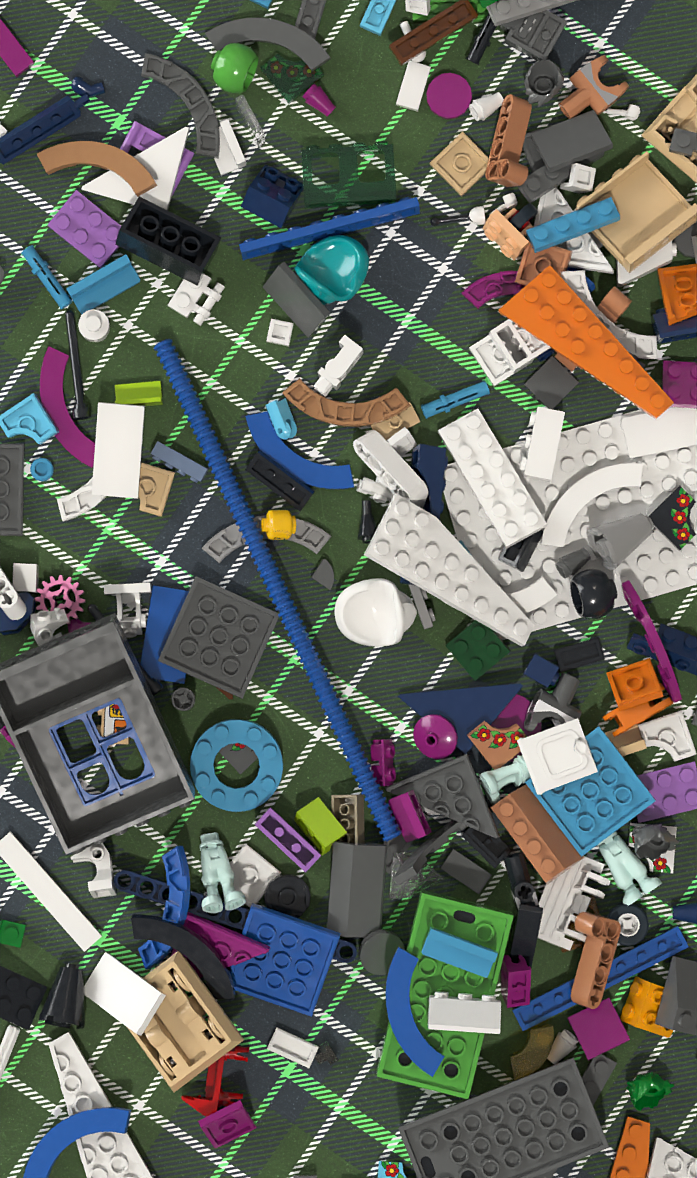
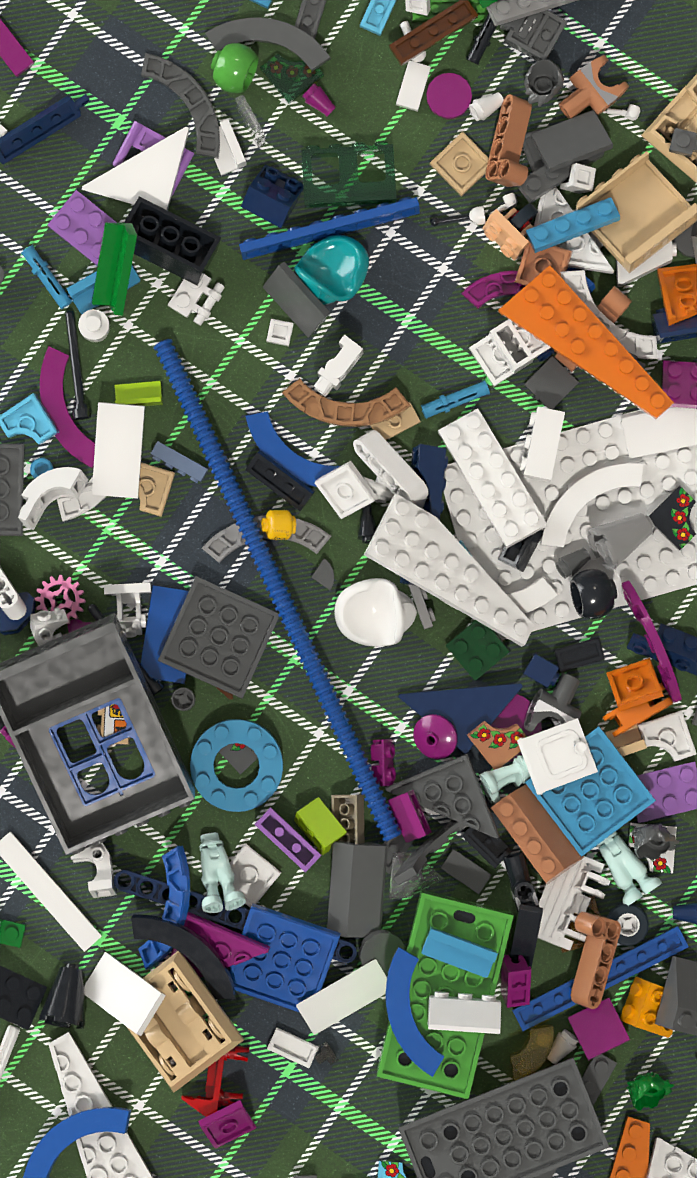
white panel [13,563,39,593] -> none
medium nougat tile [37,141,158,197] -> none
dark blue arm [71,77,105,98] -> none
black tile [264,874,311,918] -> none
medium azure piece [265,398,297,440] -> none
white plate [387,427,417,457] -> none
none -> white arch [18,467,88,530]
none -> green panel [92,222,137,316]
none -> white sticker [296,959,387,1035]
none -> white tile [315,461,378,519]

